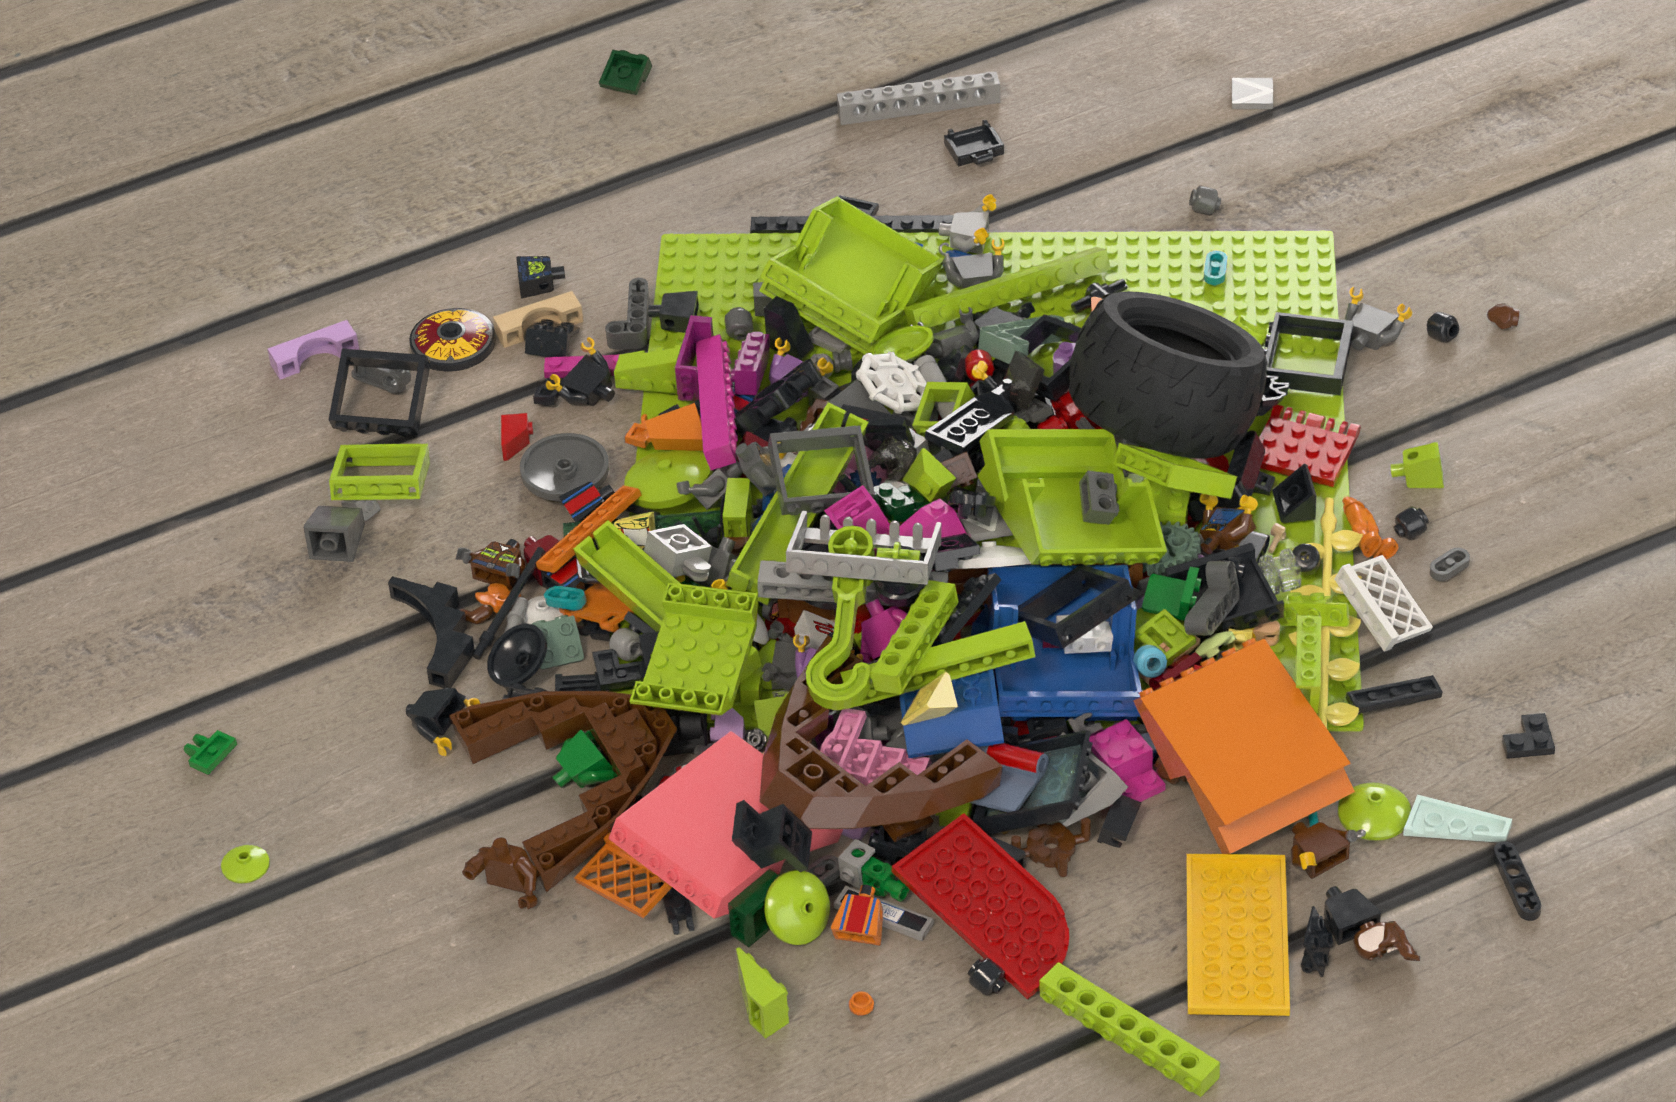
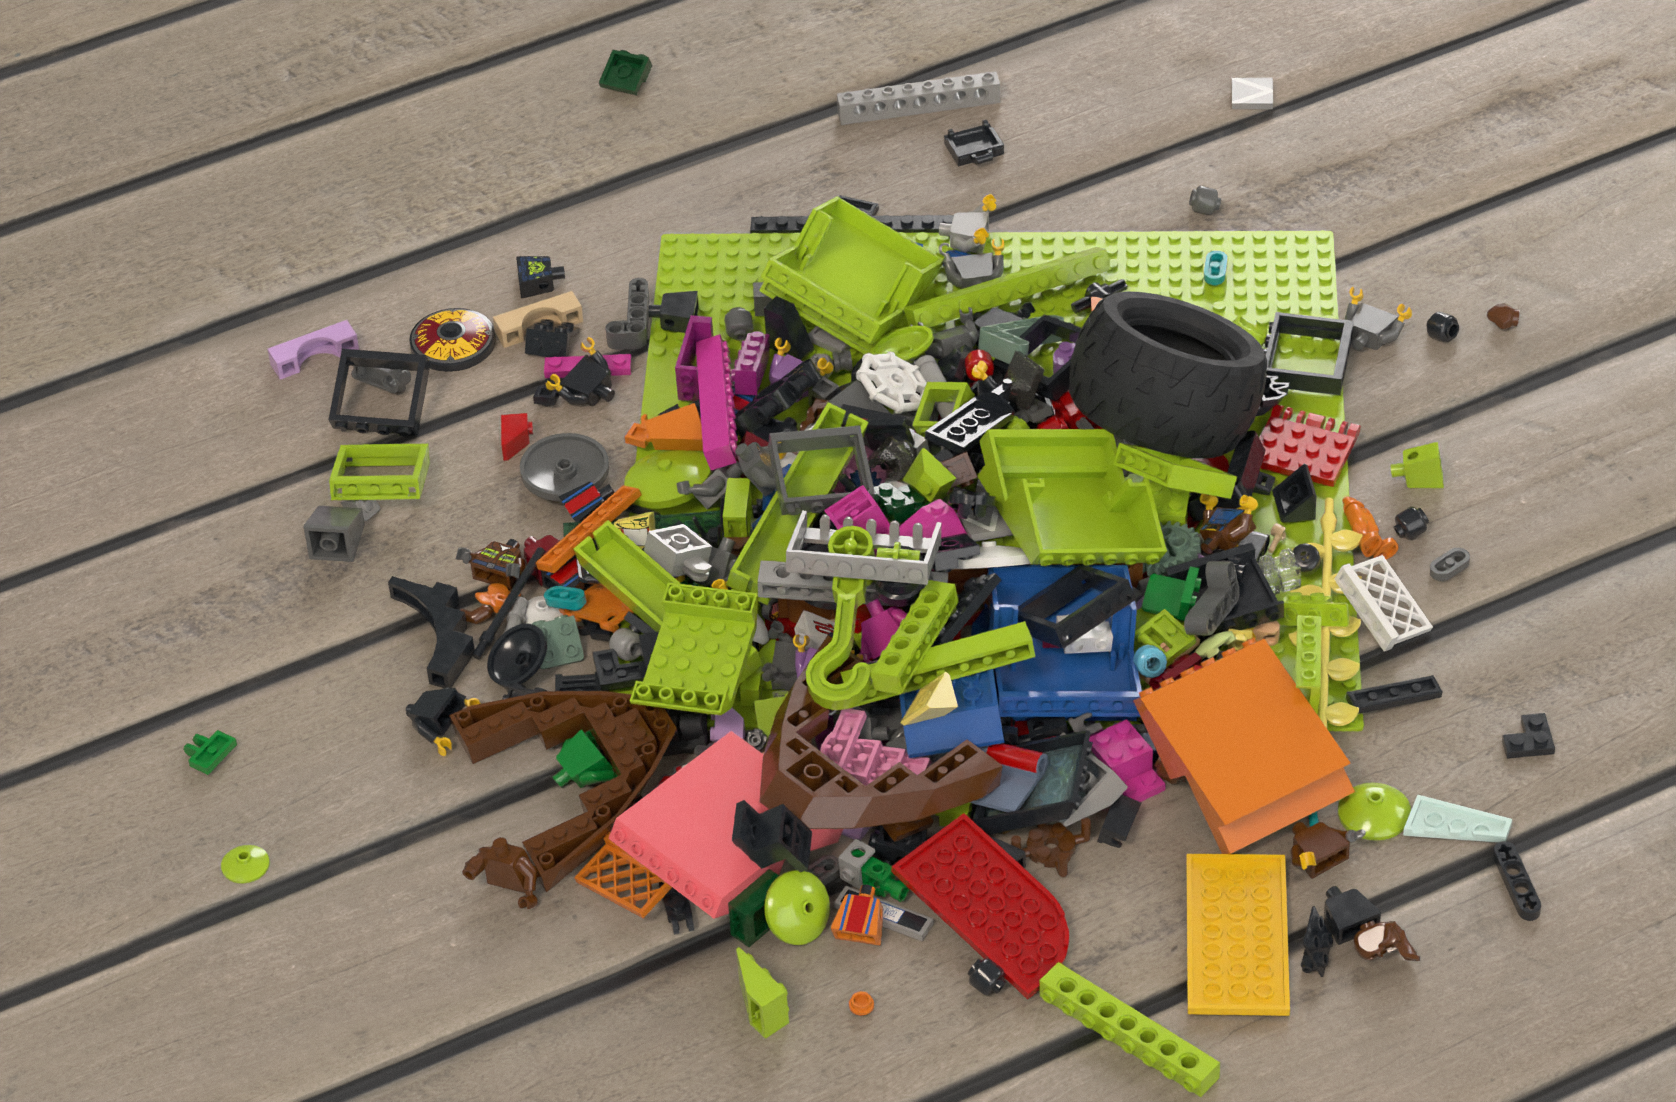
lime wedge [614,344,682,393] -> none
dark grey brick [1079,471,1119,525] -> none

